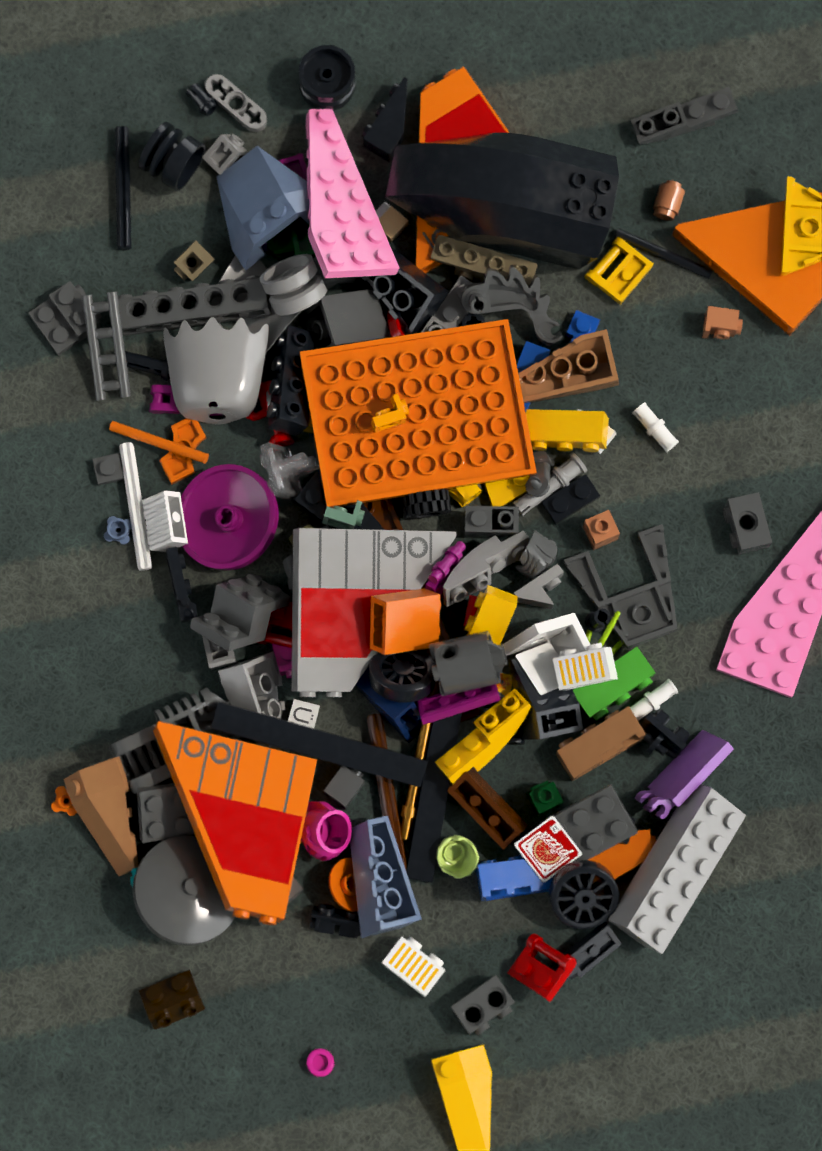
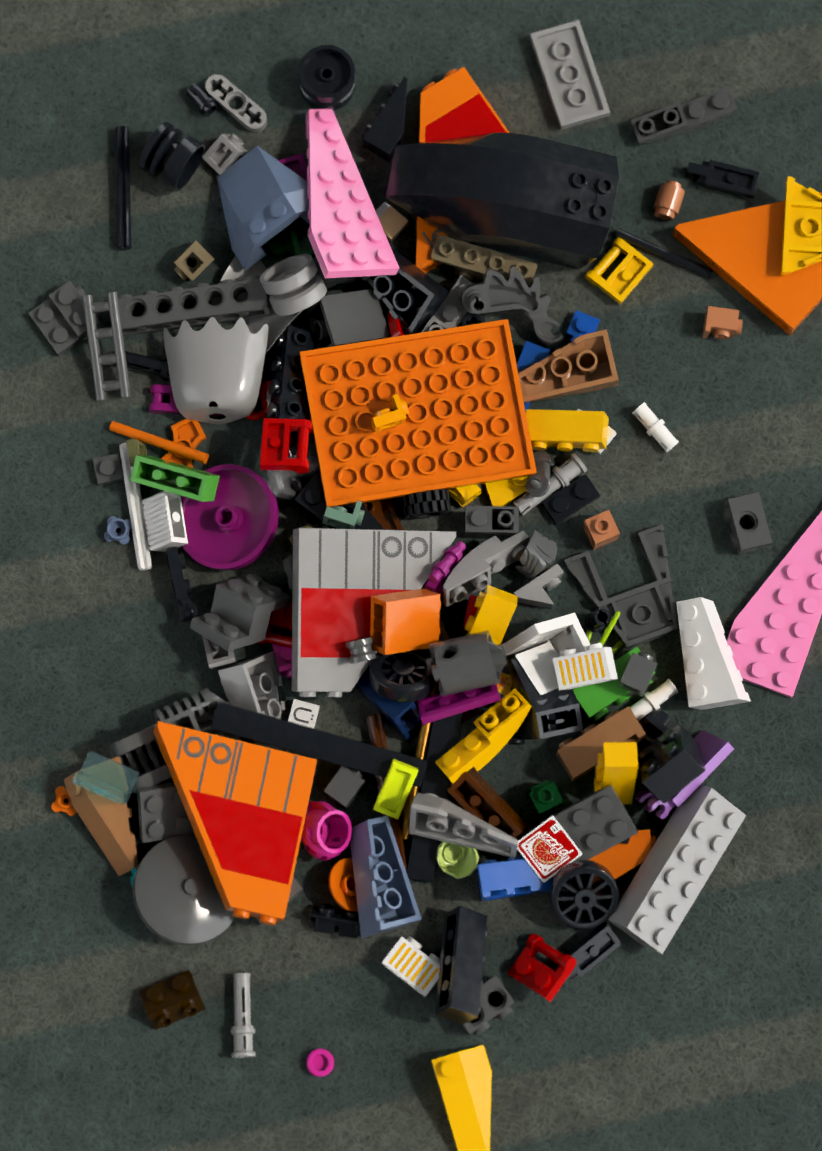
none -> clear light blue panel [72,751,139,805]
none -> olive tile [126,438,147,467]
none -> bright green brick [130,455,220,502]
none -> light grey pin [231,973,256,1058]
none -> red plate [260,418,312,474]
none -> dark grey wheel [345,637,376,664]
none -> neon yellow tile [373,759,419,819]
none -> light grey wedge [409,793,518,858]
none -> black brick [435,906,487,1025]
none -> light grey plate [530,20,610,130]
none -> yellow brick [594,742,638,804]
none -> dark grey brick [618,652,658,697]
none -> black brick [638,724,706,804]
none -> white wedge [676,597,751,710]
none -> black hinge [685,160,760,199]

